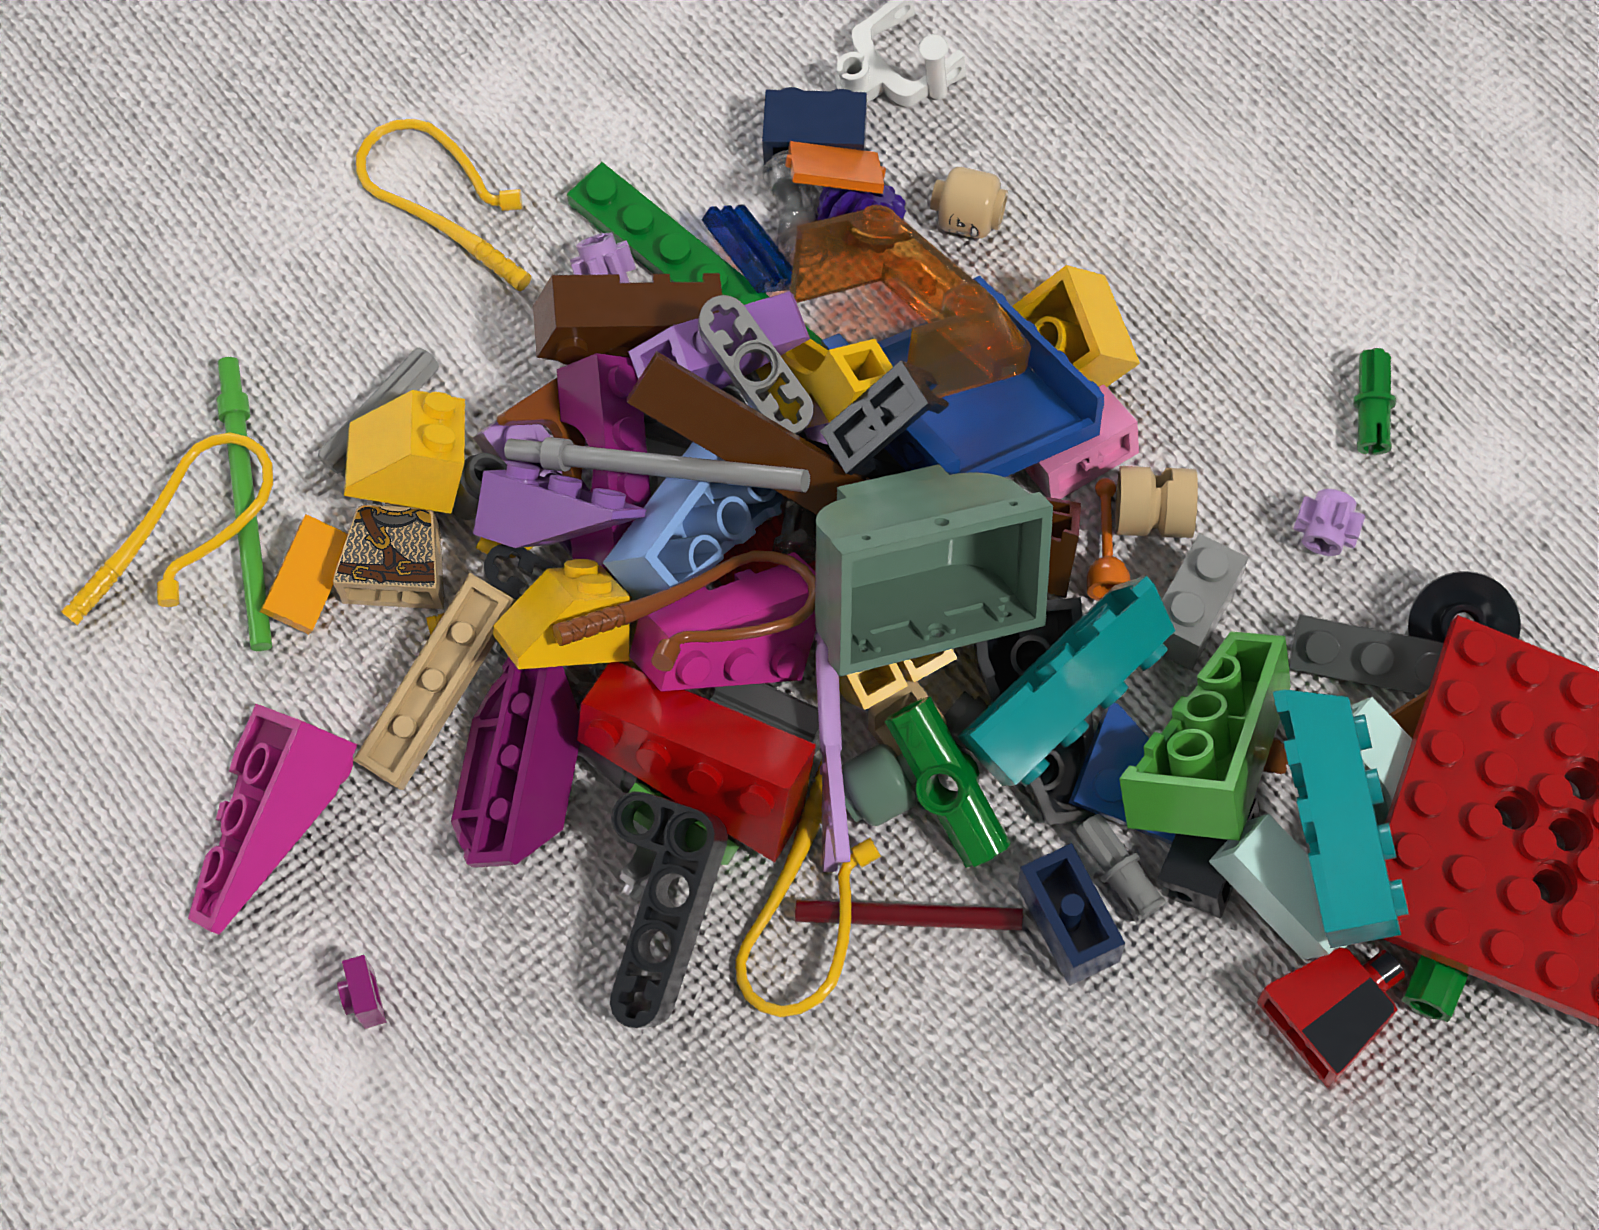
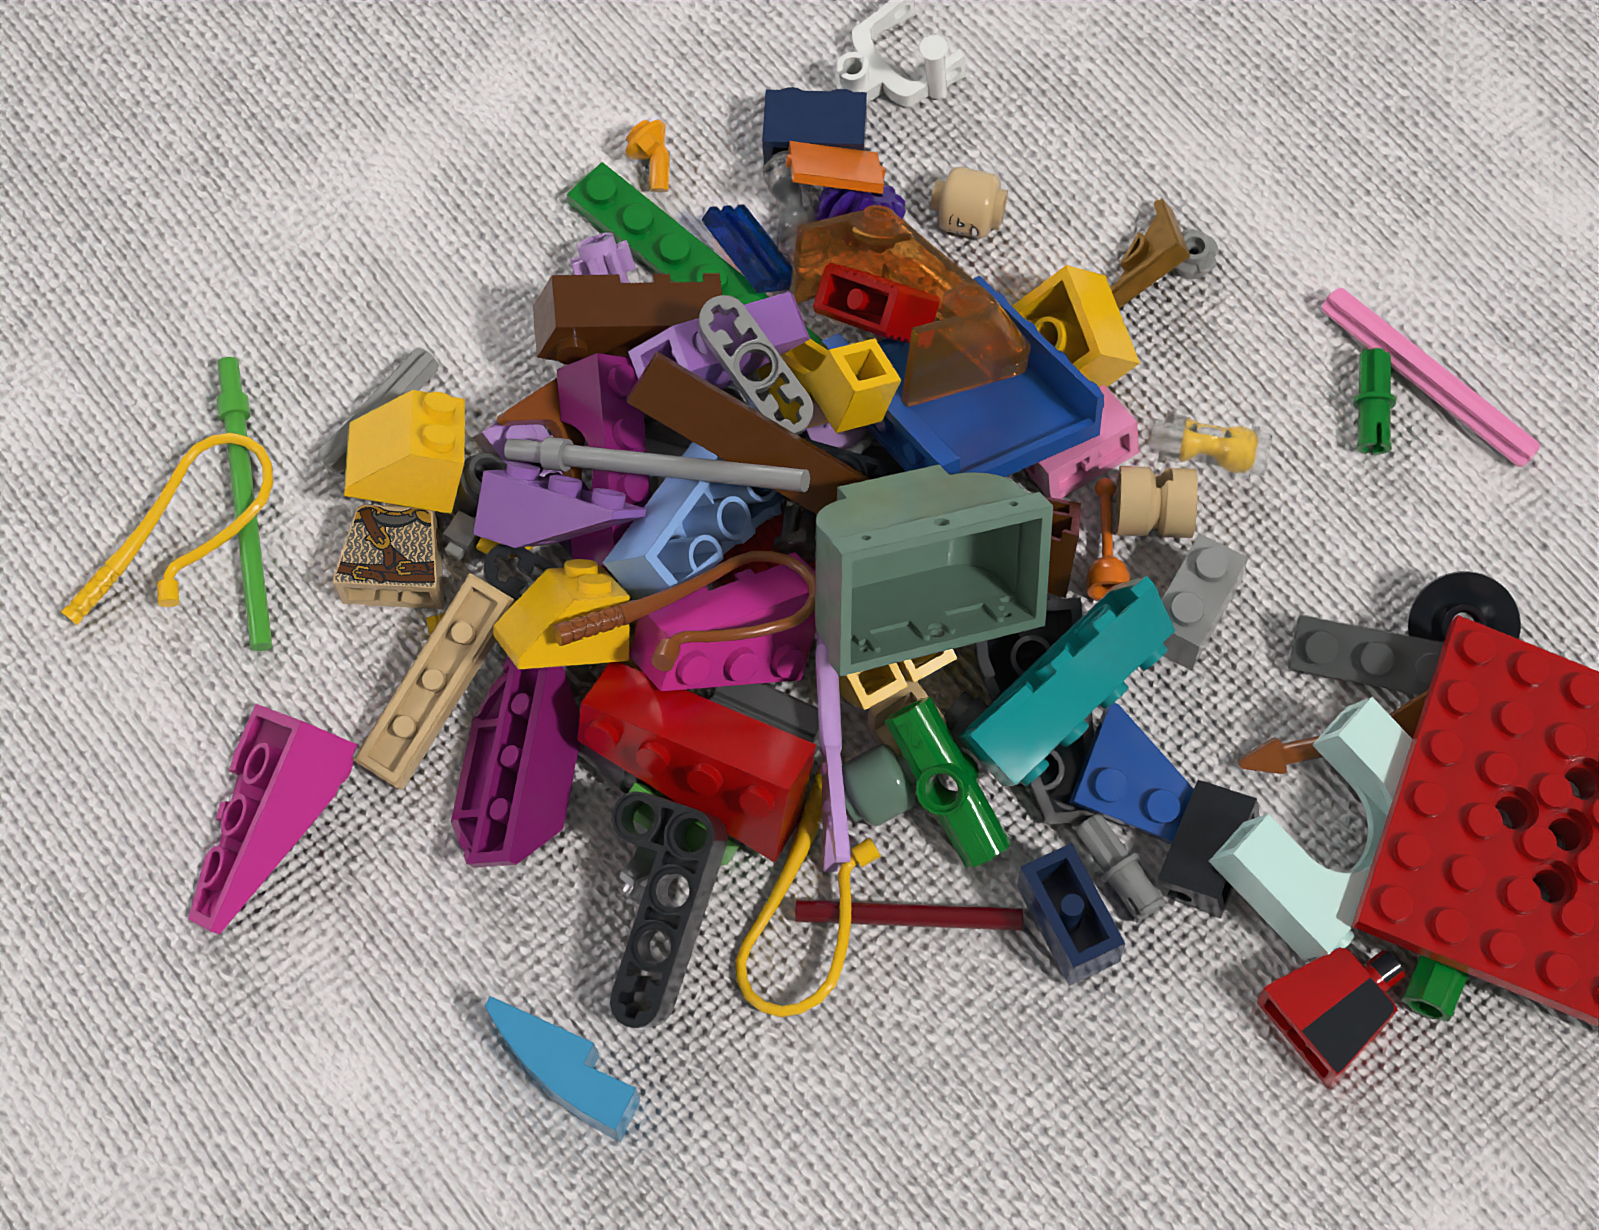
light orange tile [260,514,348,635] -> none
magenta plate [337,955,387,1029] -> none
yellow piece [356,118,531,291] -> none
hinge [820,360,949,476] -> none
bright green wedge [1119,631,1291,841] -> none
teal wedge [1273,689,1409,948] -> none
lavender gear [1293,489,1365,556] -> none
none -> flat silver piece [443,511,485,567]
none -> dark azure slope [485,996,641,1143]
none -> light orange plate [625,119,670,192]
none -> red brick [813,262,940,347]
none -> pearl gold tile [1110,198,1191,309]
none -> clear piece [1149,410,1272,479]
none -> light grey plate [1174,229,1219,279]
none -> bright pink axle [1322,288,1540,467]

